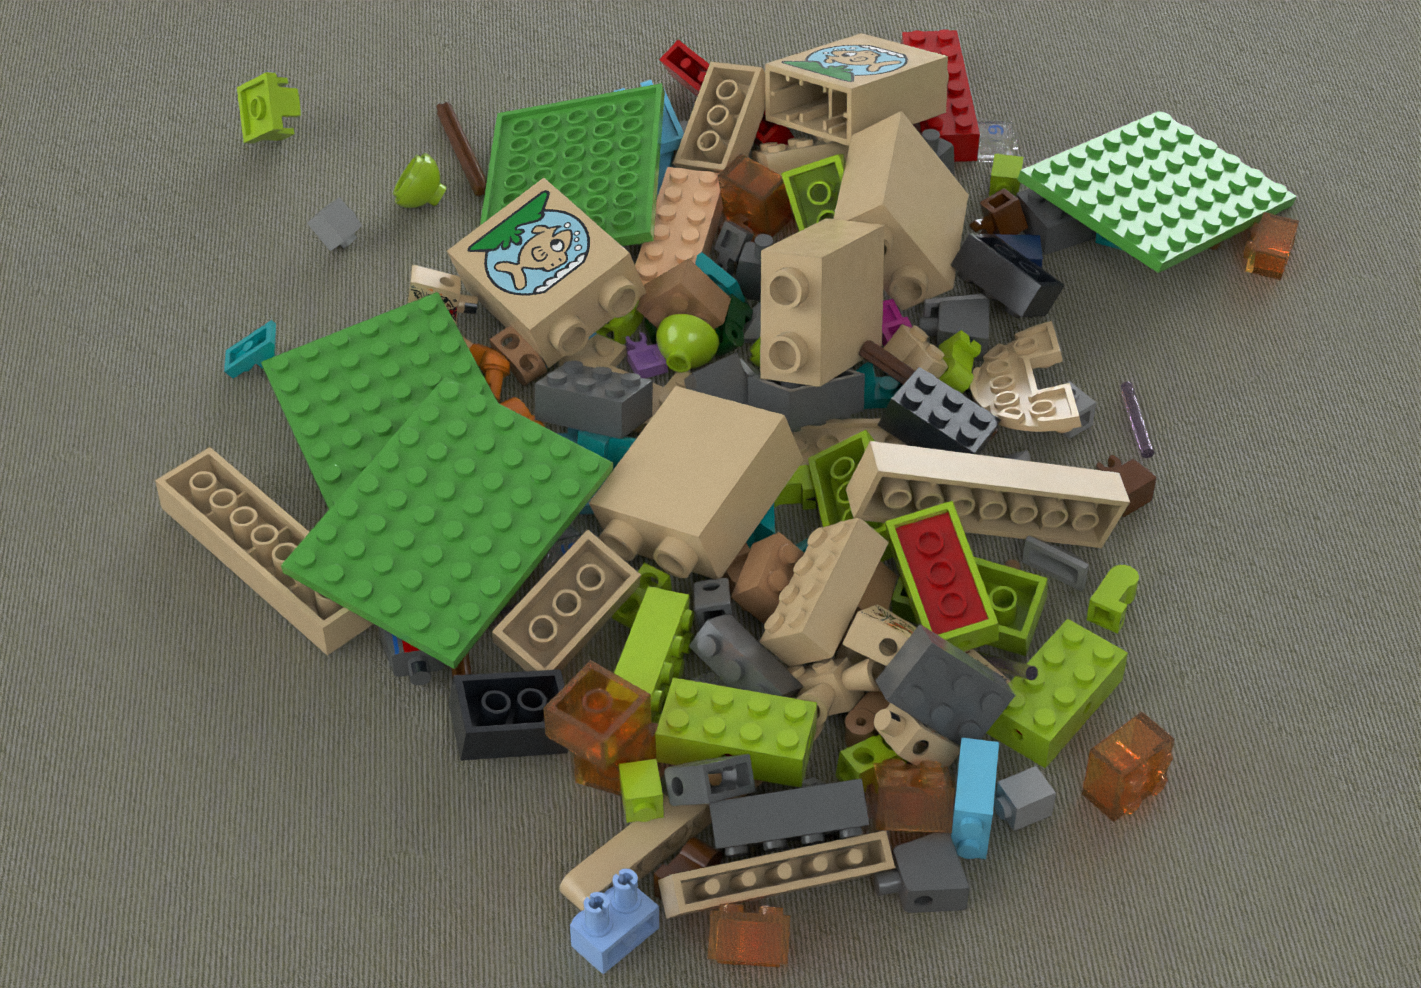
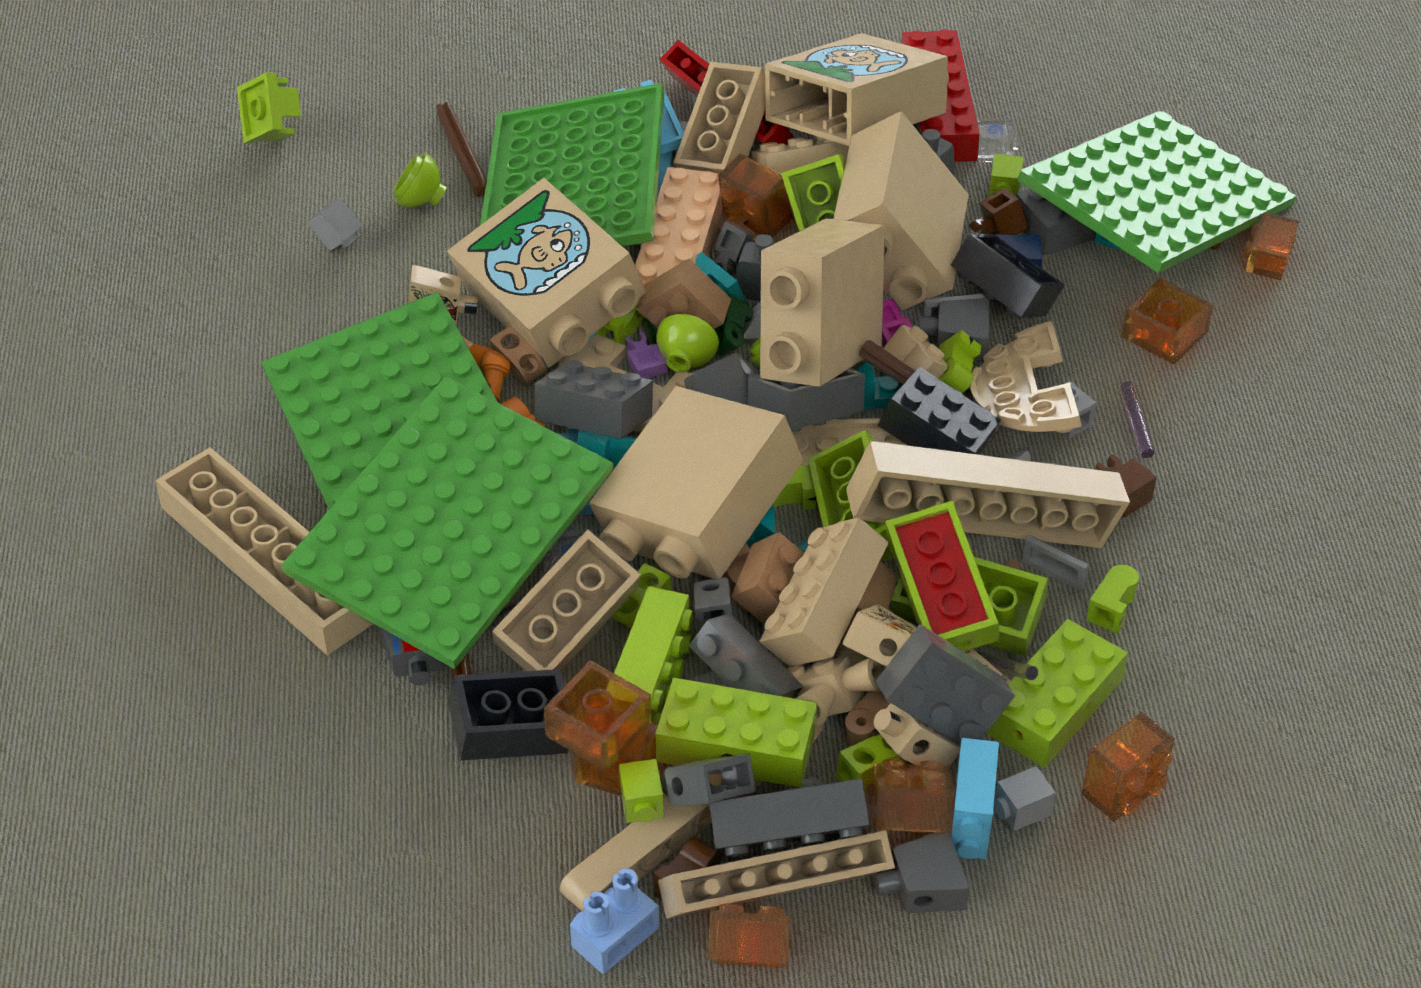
teal slope [224,320,276,379] -> none
none -> clear orange brick [1121,278,1214,364]

